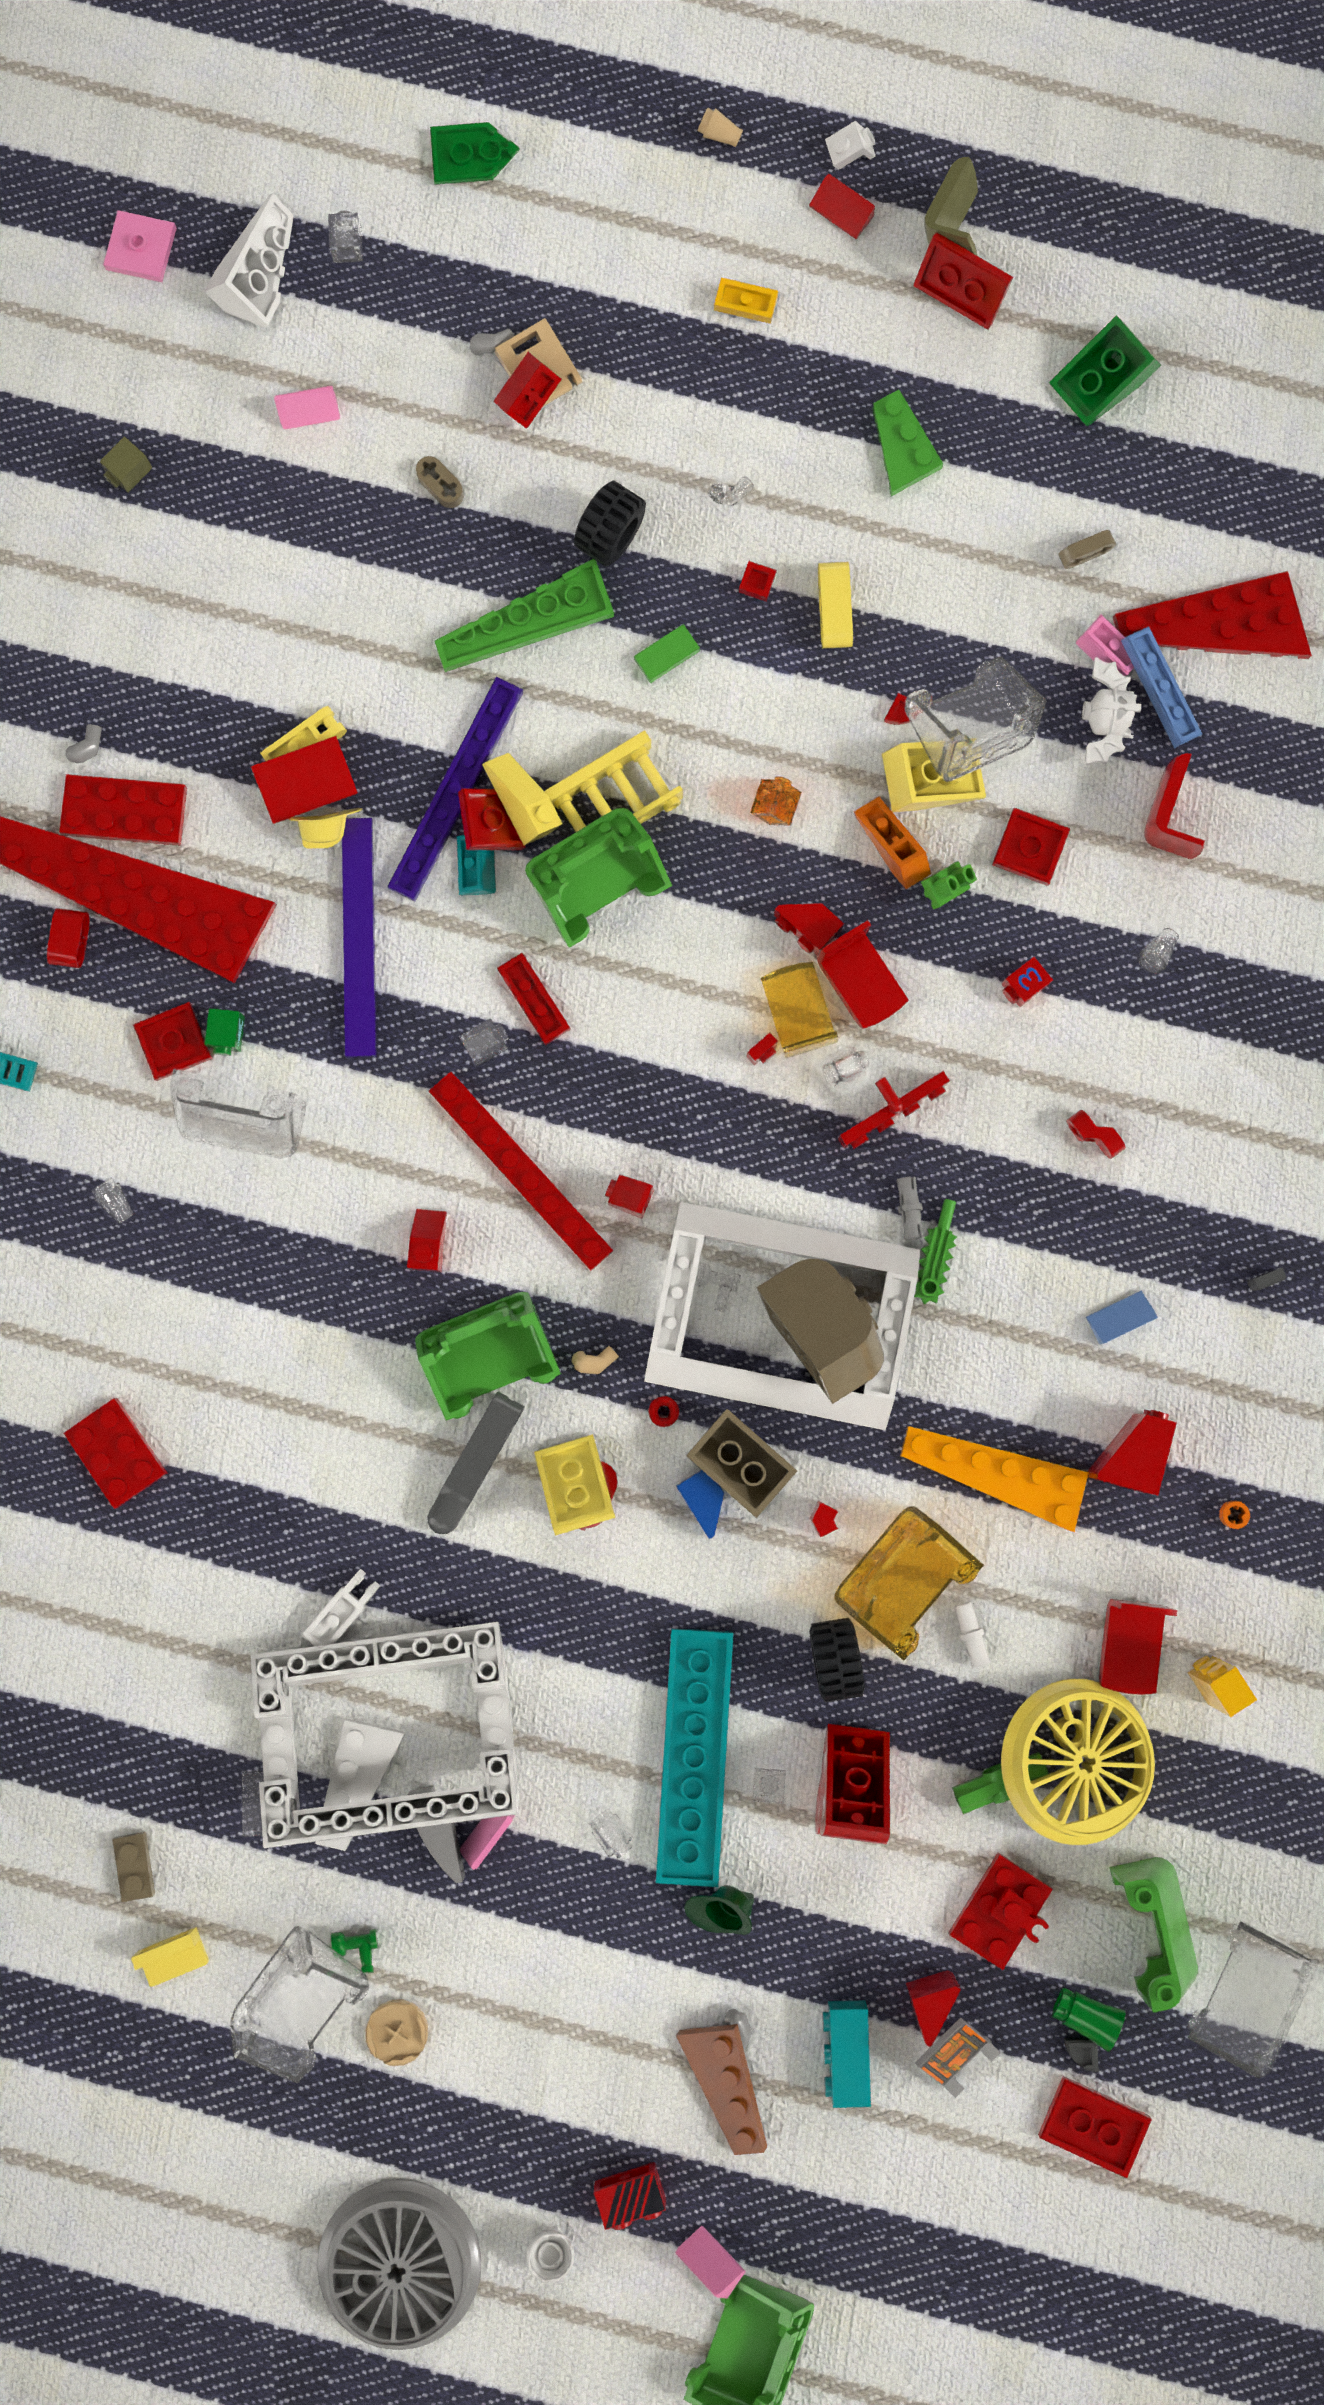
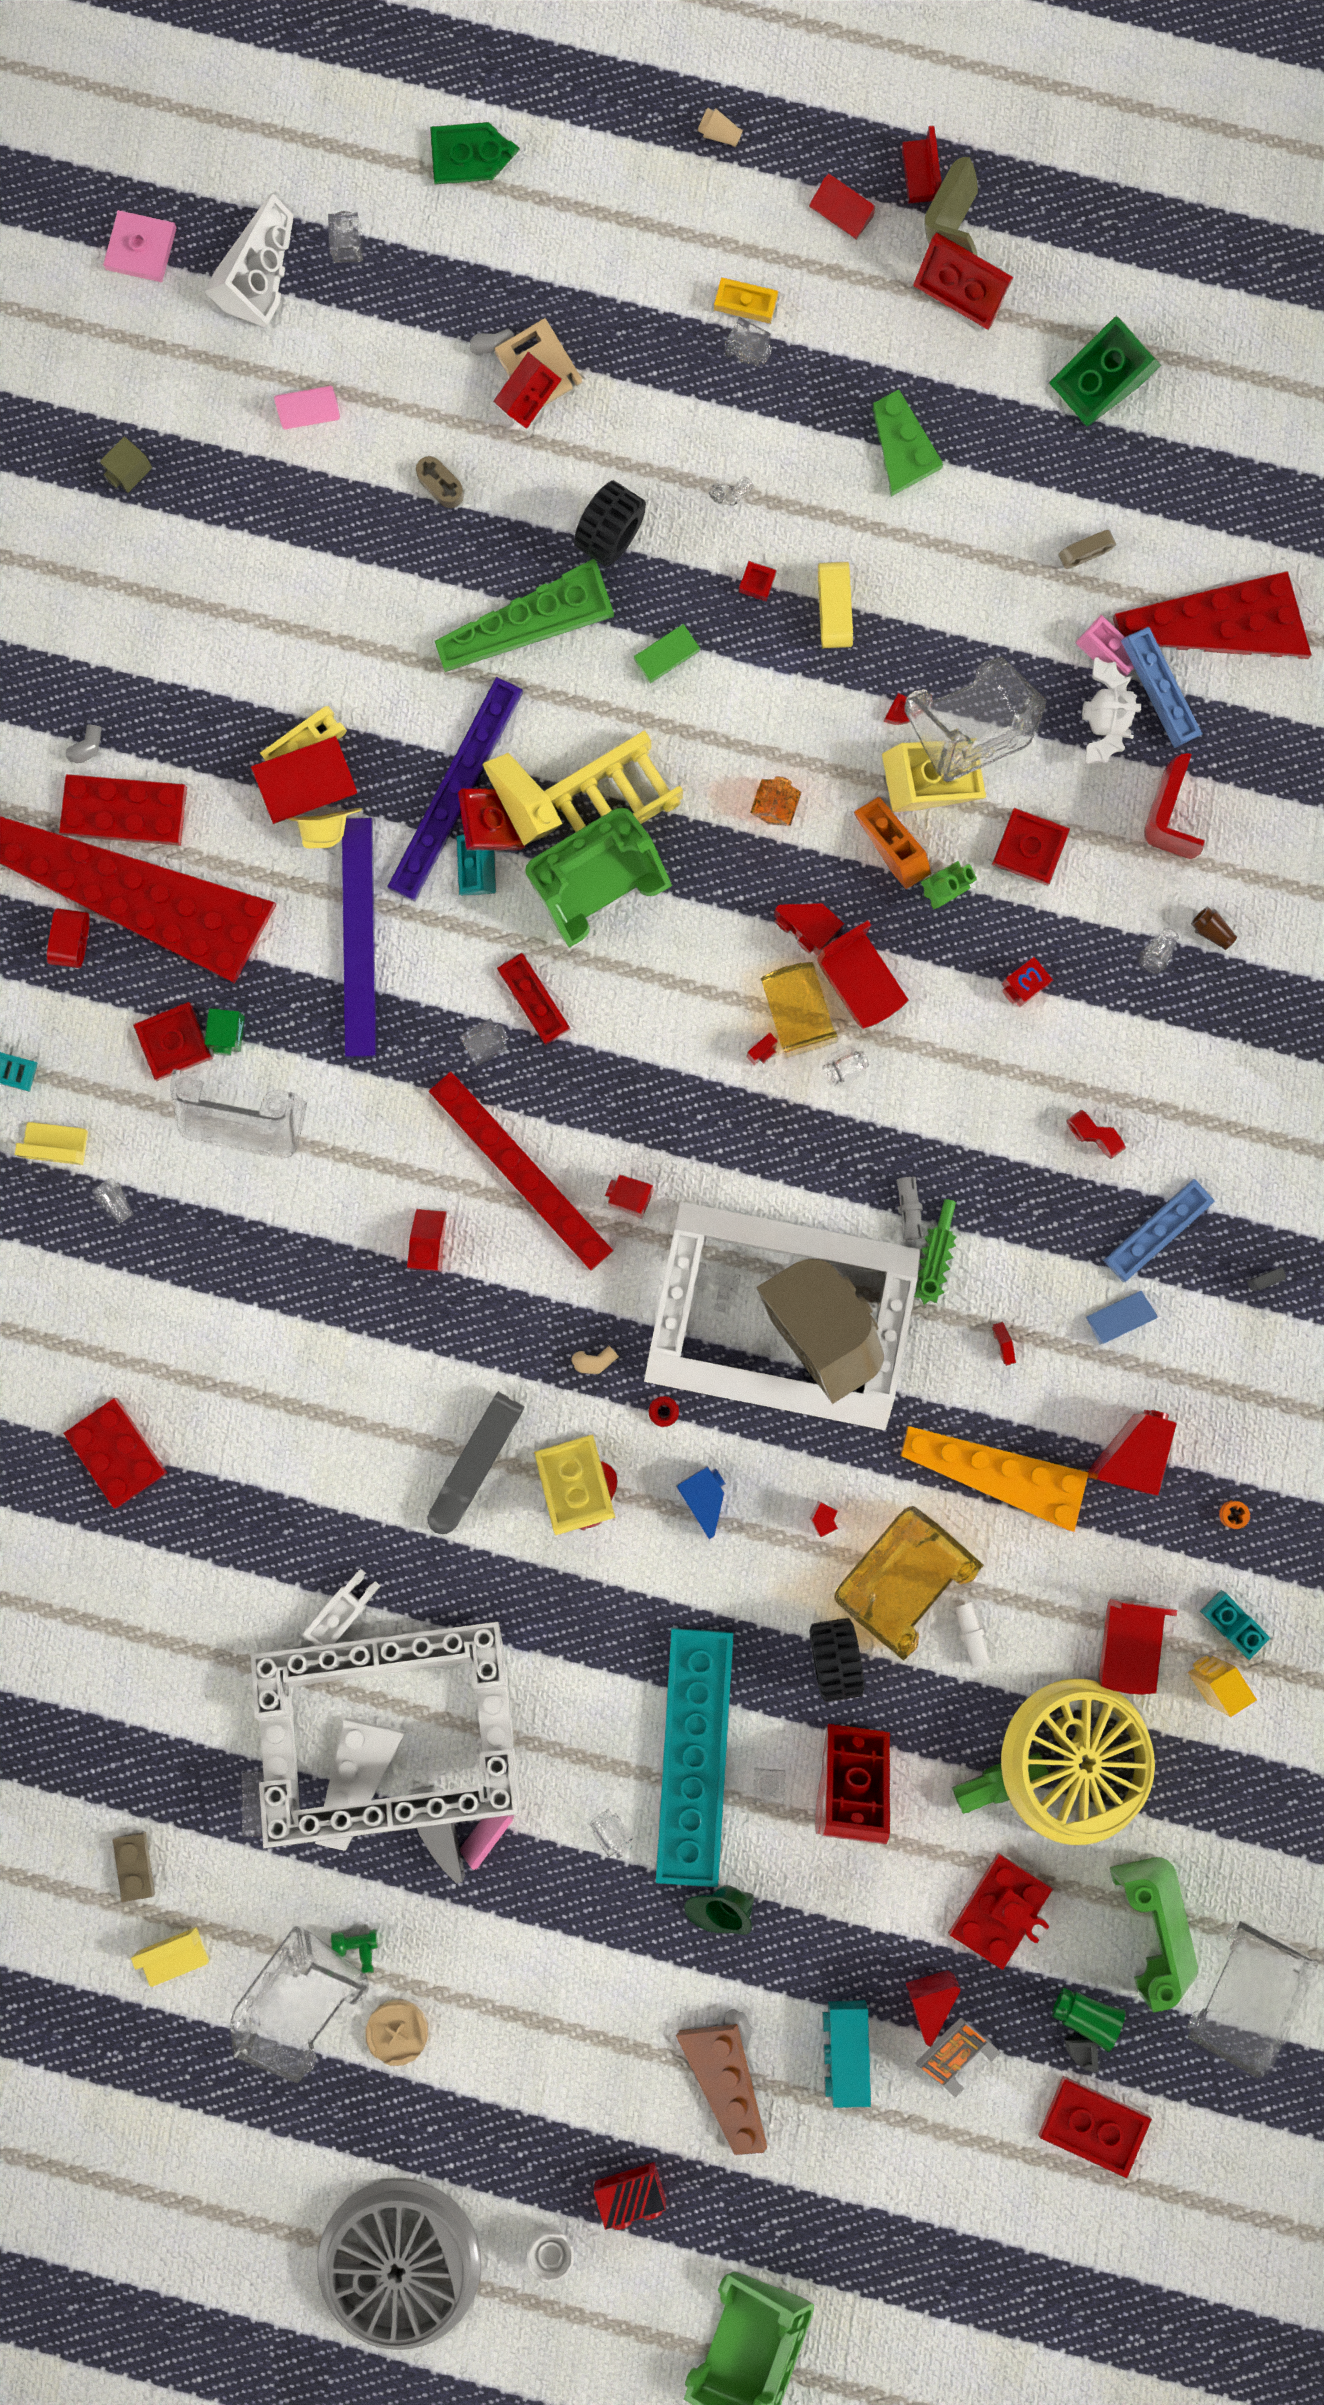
bright green windscreen [415,1292,561,1421] -> none
bright pink slope [675,2226,746,2299] -> none
dark tan slope [686,1409,797,1518] -> none
white bracket [825,121,875,170] -> none
red plate [838,1071,950,1149] -> none
none -> light yellow panel [15,1122,88,1165]
none -> clear brick [725,317,773,367]
none -> red panel [902,126,941,204]
none -> red tile [992,1322,1016,1366]
none -> medium blue tile [1103,1179,1215,1283]
none -> reddish brown cone [1191,906,1237,950]
none -> teal slope [1200,1590,1271,1660]

